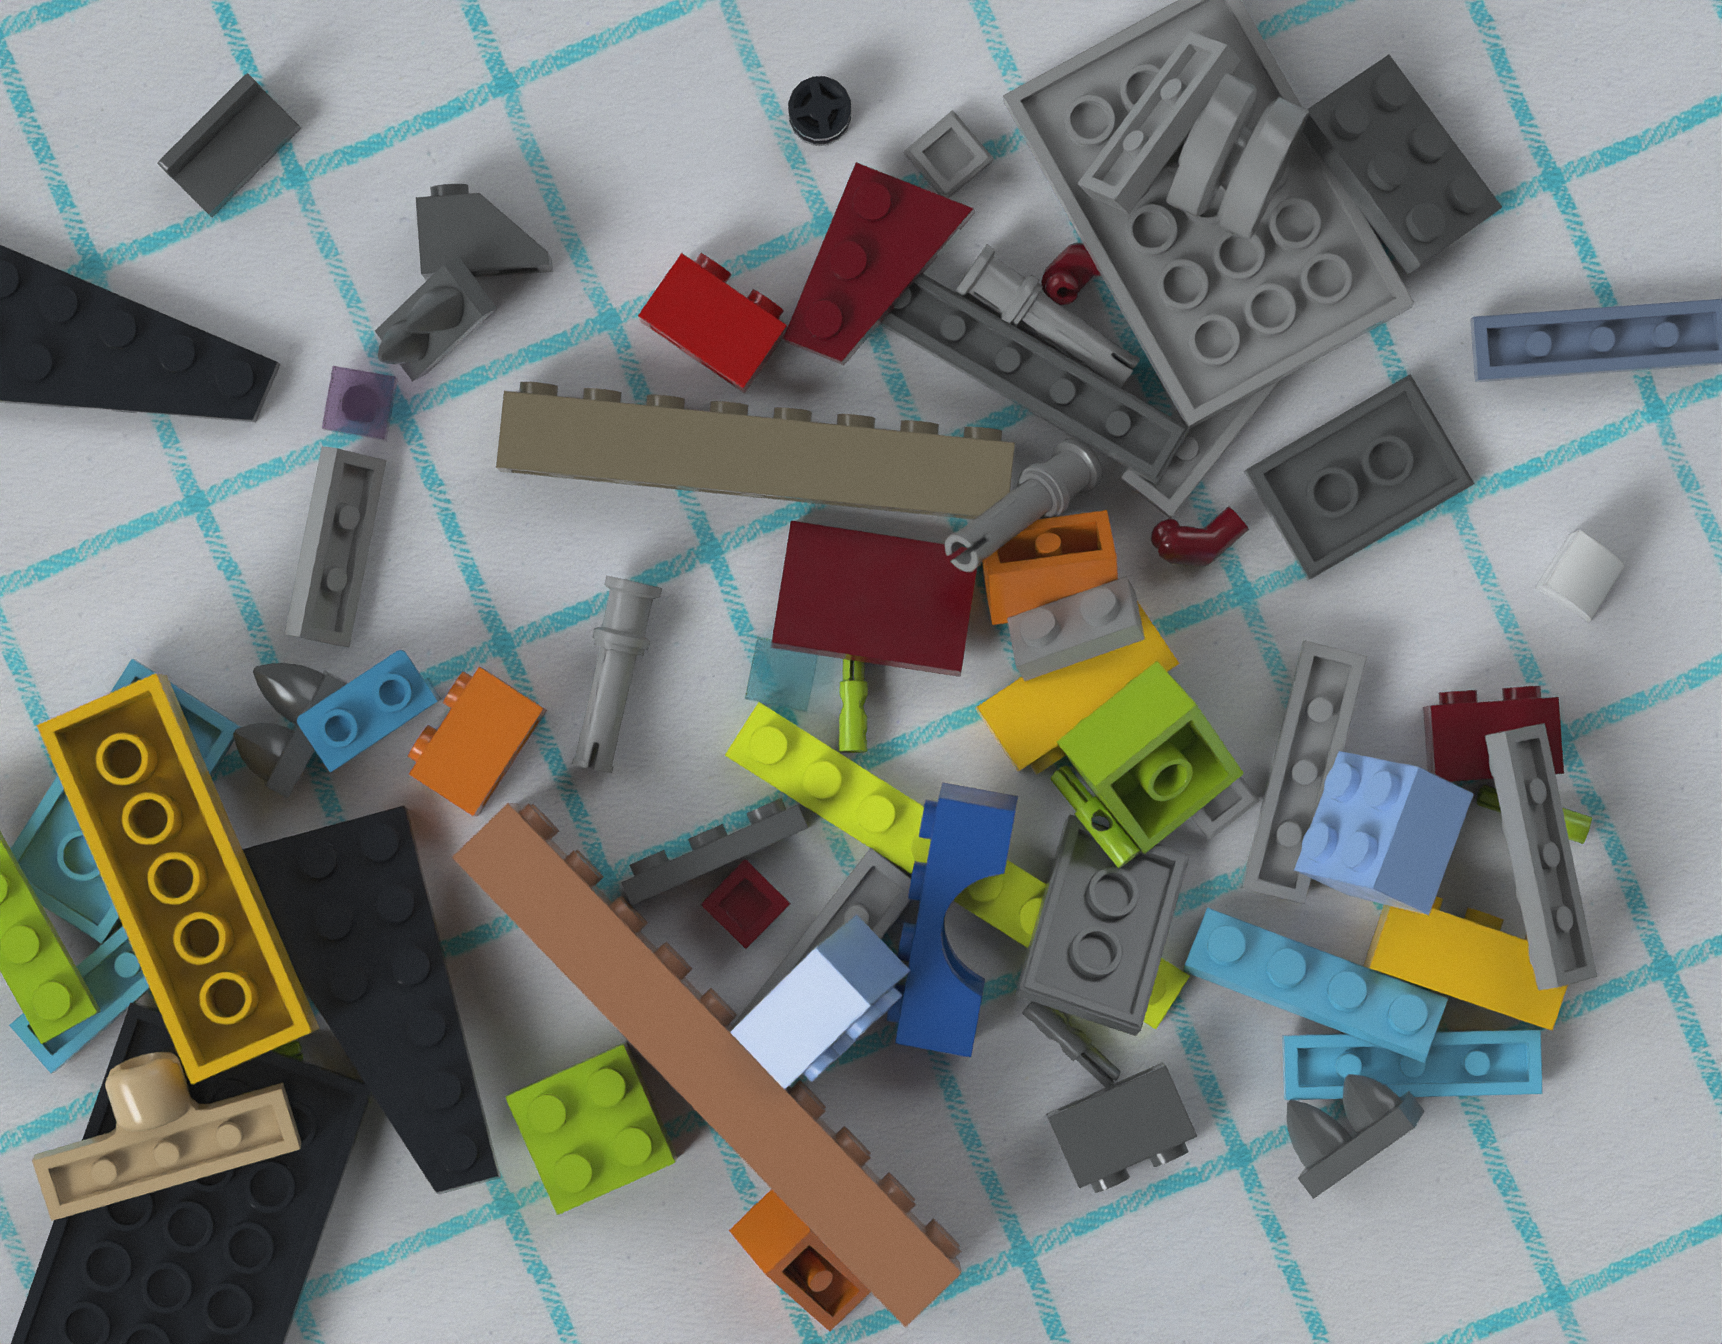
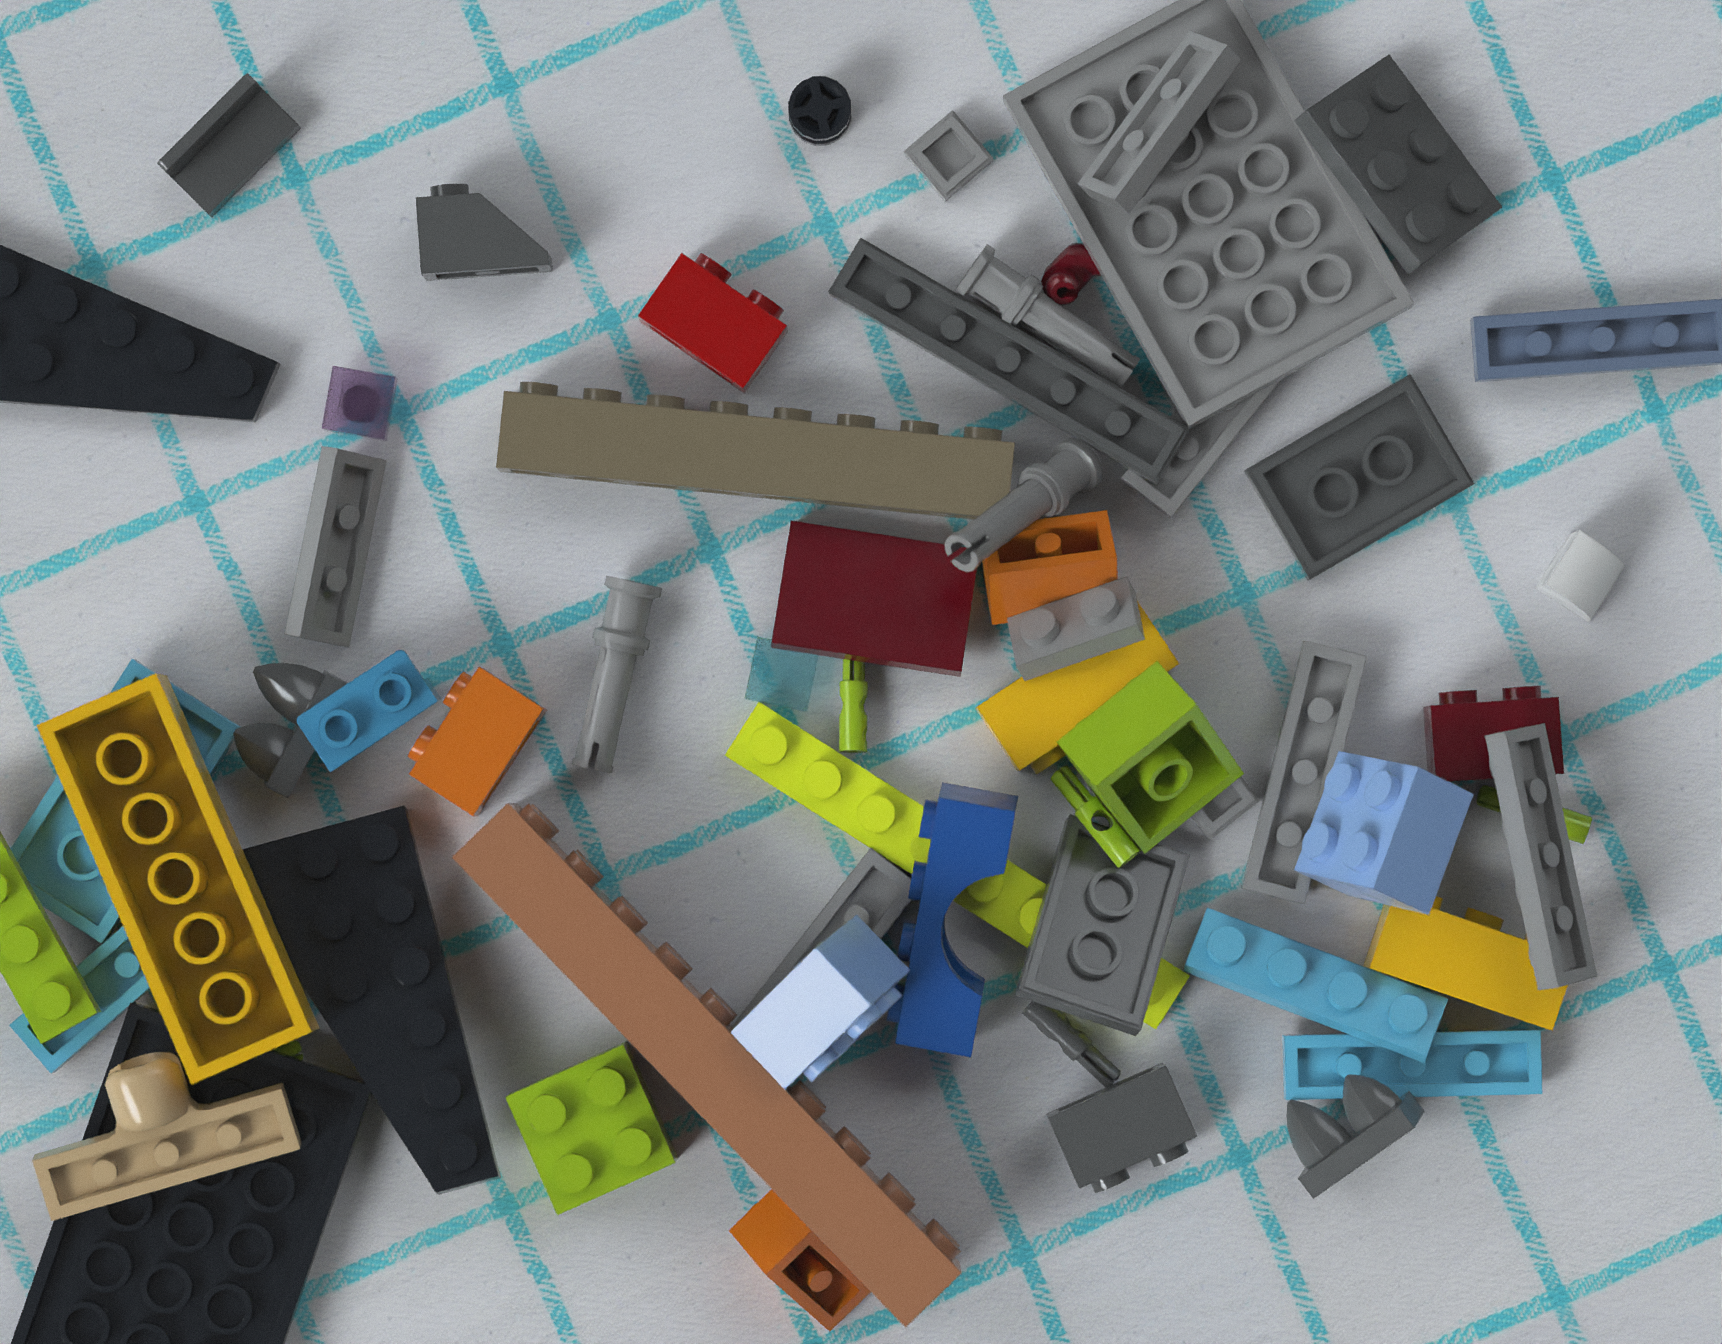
dark grey tile [375,257,497,382] -> none
dark grey plate [621,798,809,906] -> none
dark red plate [700,859,791,949] -> none
dark red wing [783,162,975,365] -> none
dark red arm [1151,506,1249,567] -> none
light grey wheel [1167,73,1309,241] -> none

